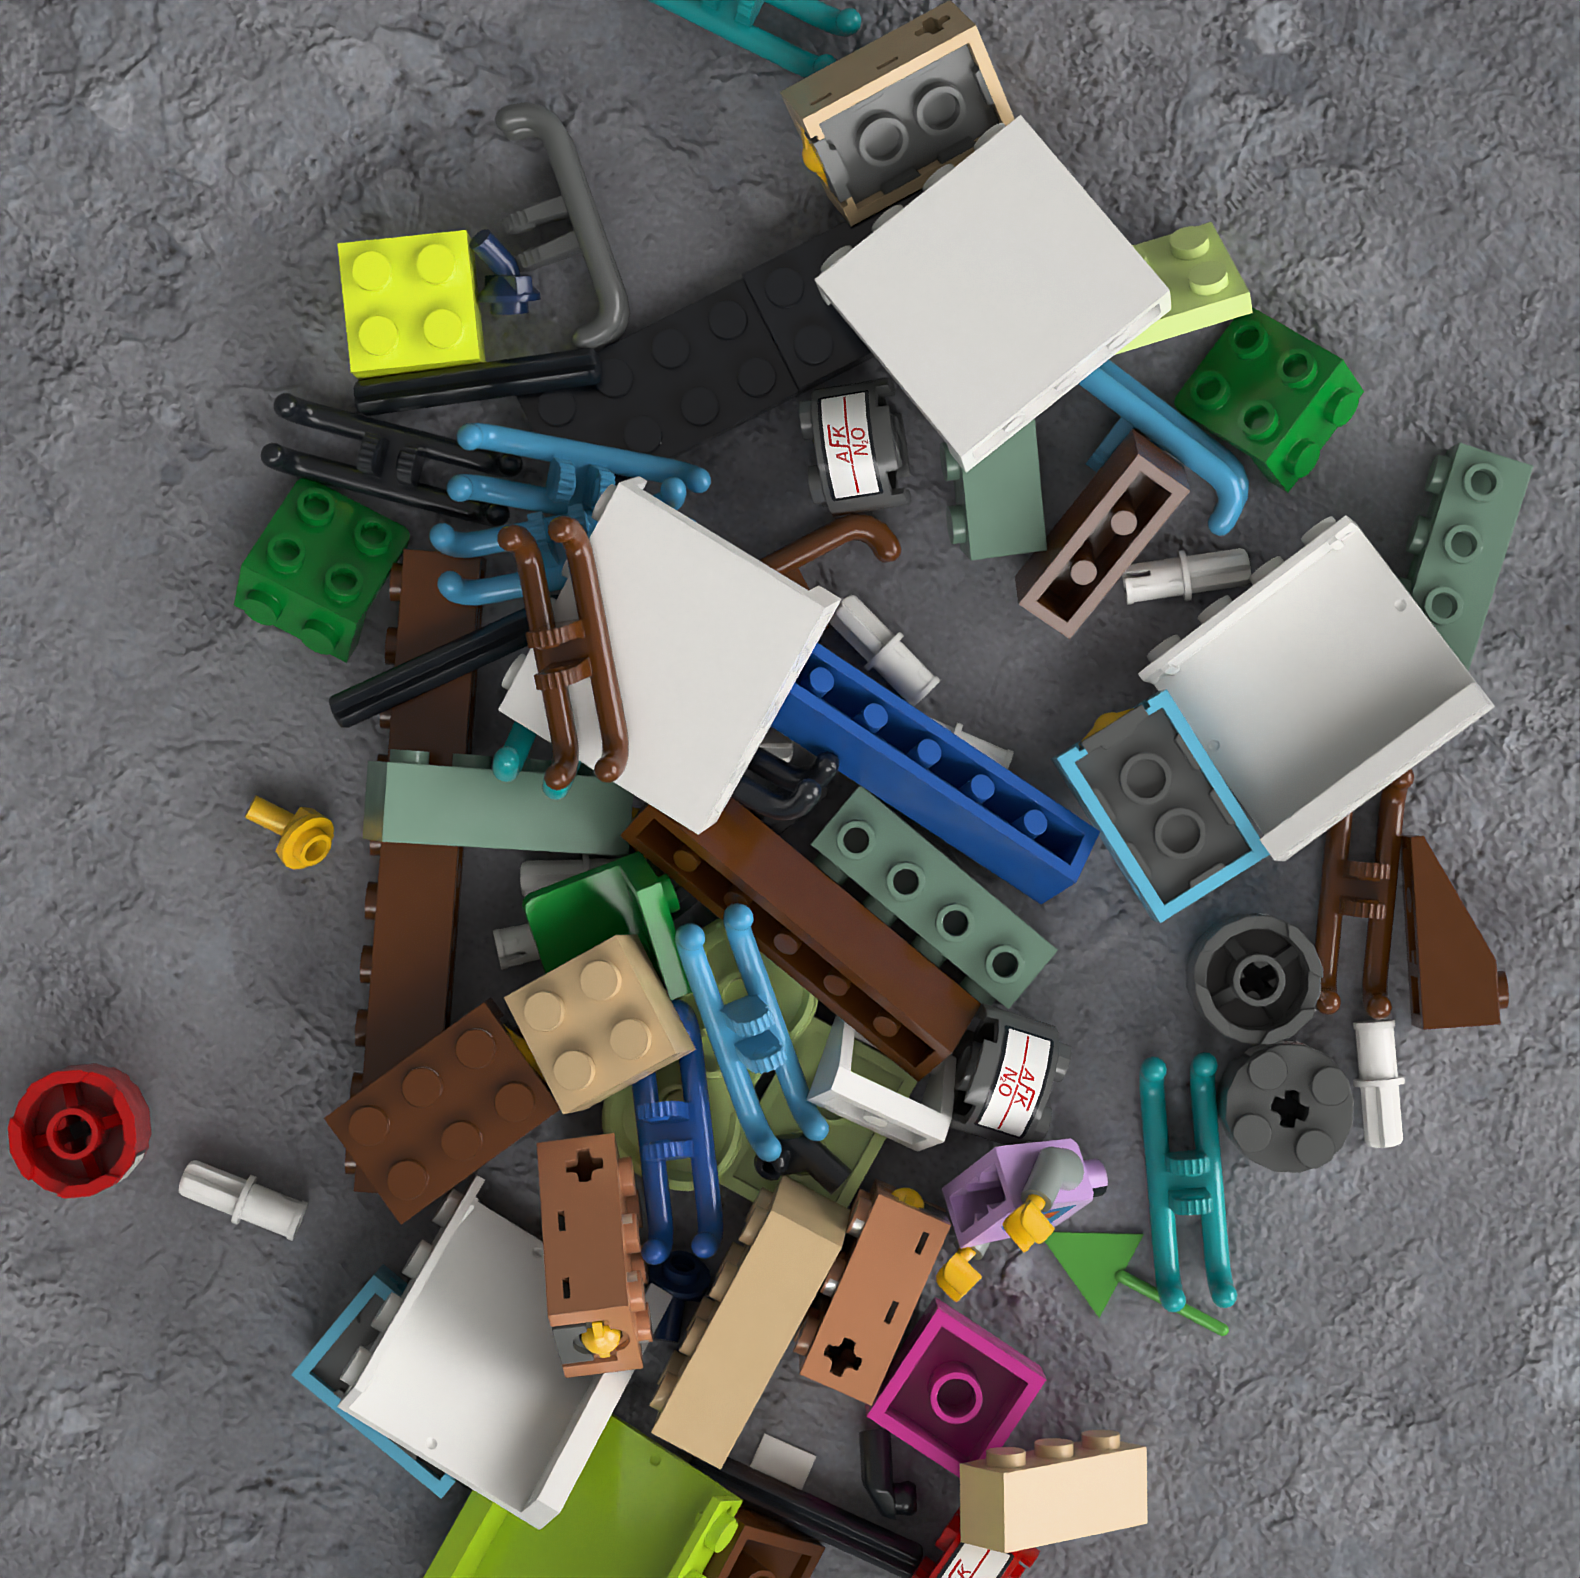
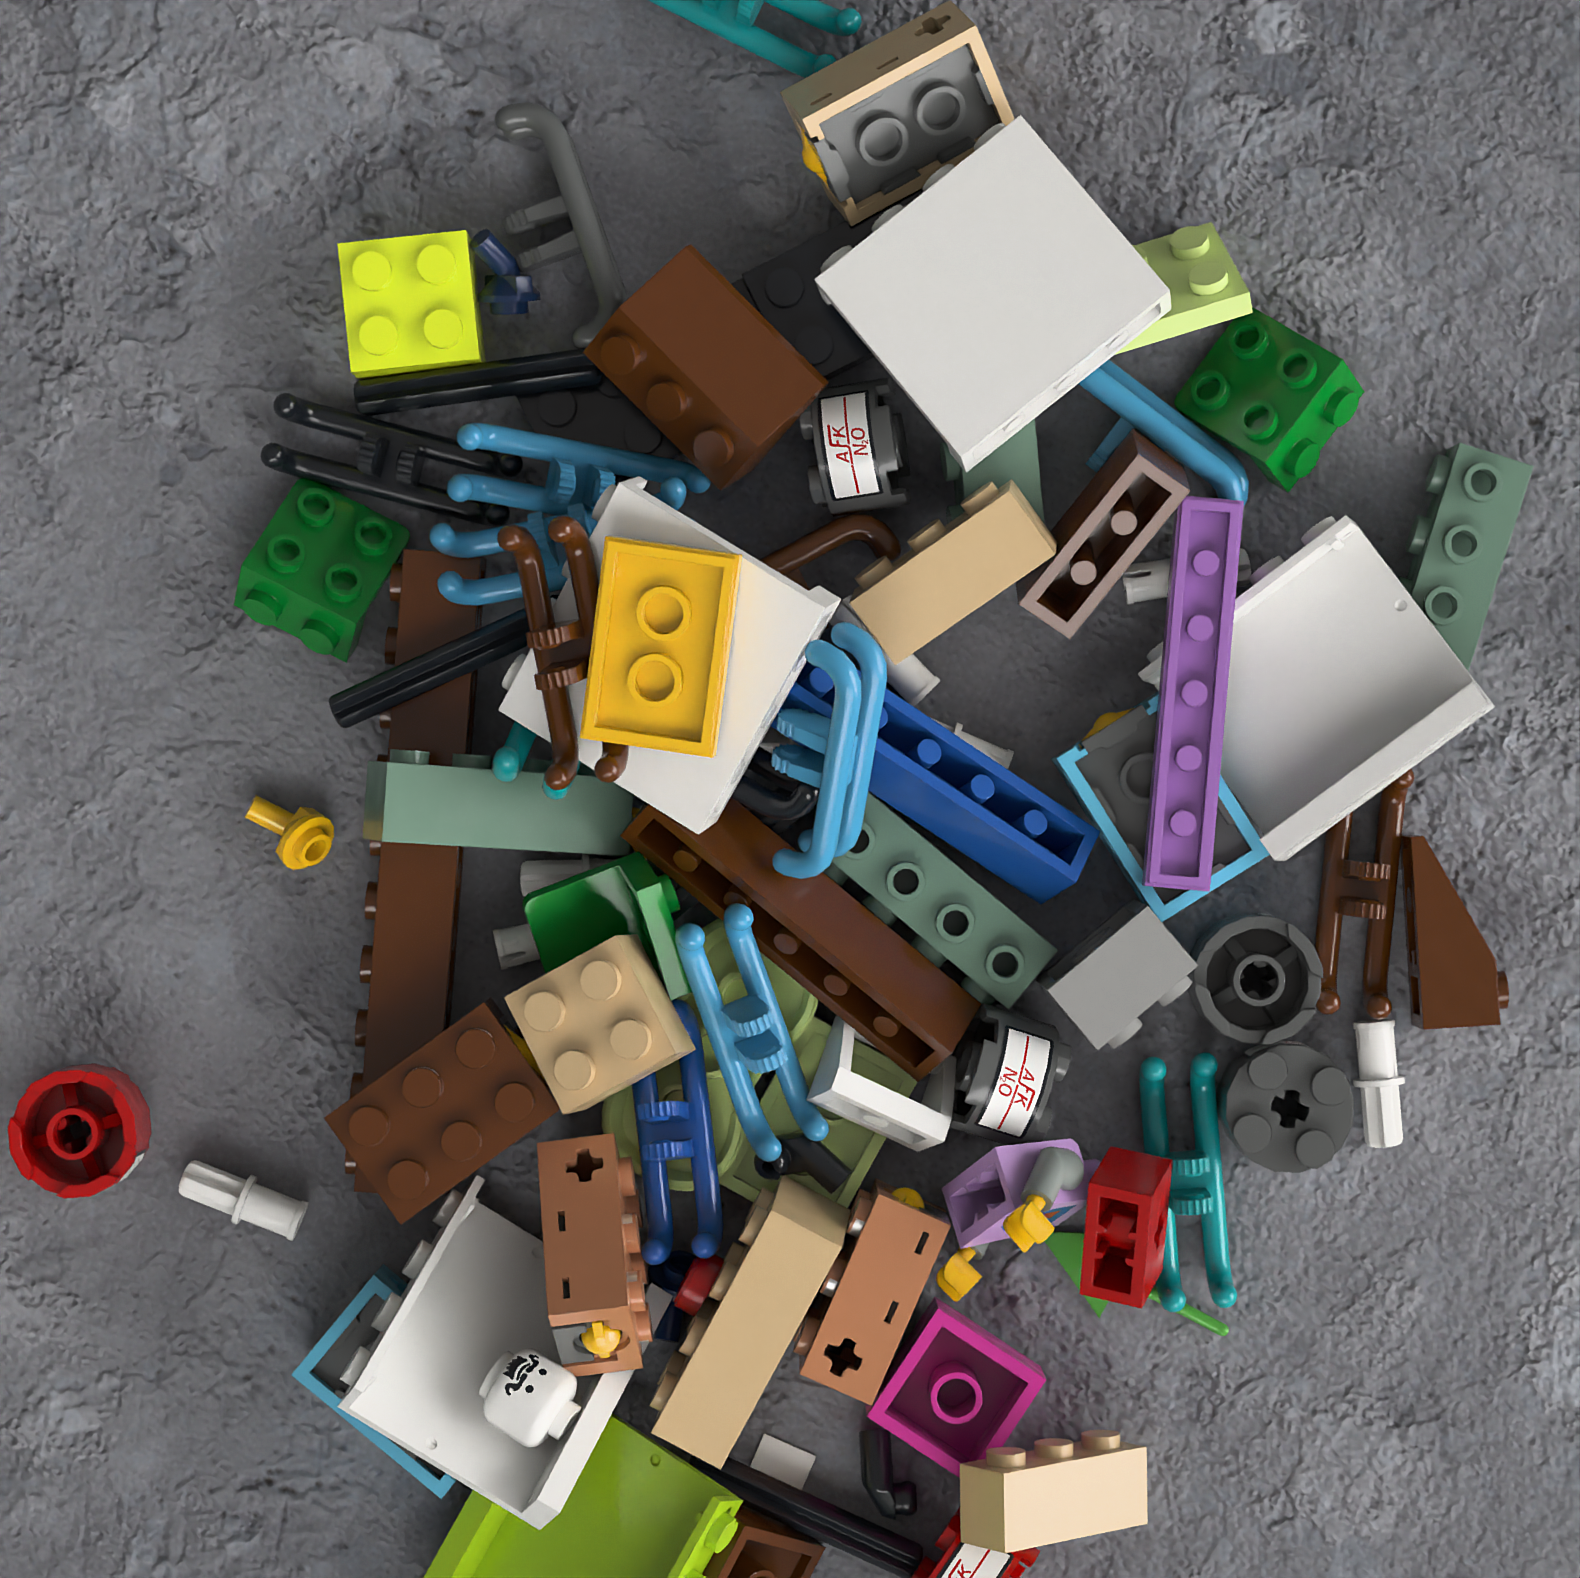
none -> white head [479,1348,581,1448]
none -> yellow tile [580,535,742,758]
none -> reddish brown slope [583,244,829,491]
none -> red tile [673,1254,725,1316]
none -> dark azure piece [771,622,887,879]
none -> tan brick [849,479,1057,665]
none -> light grey brick [1036,898,1198,1050]
none -> red brick [1079,1146,1173,1309]
none -> medium lavender tile [1142,496,1244,892]

